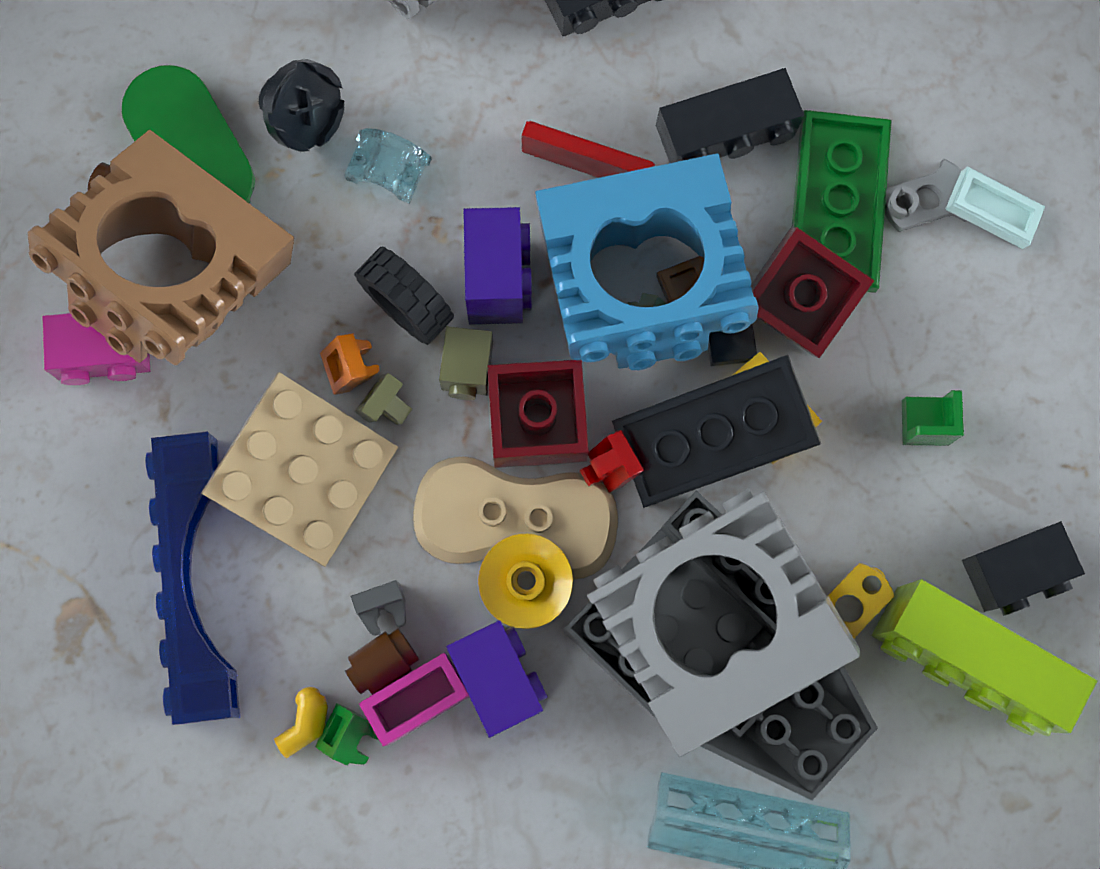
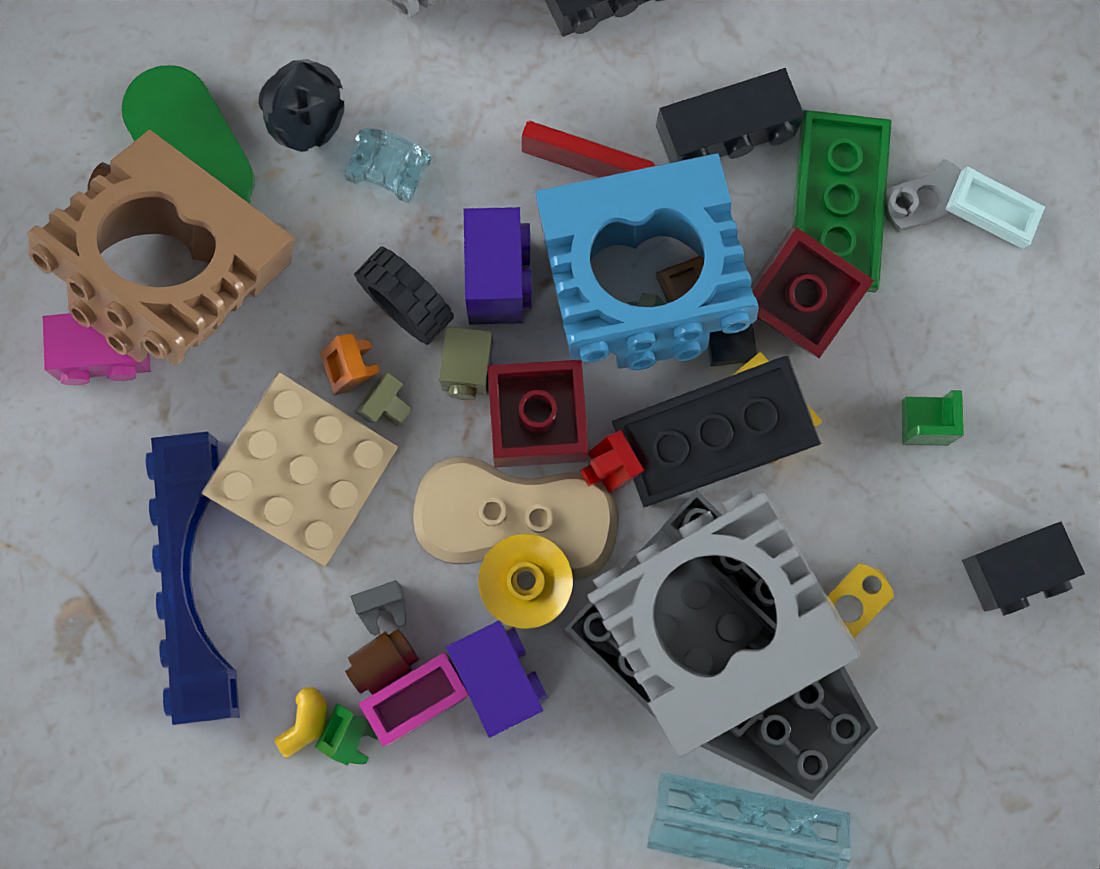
lime brick [871,579,1098,737] -> none

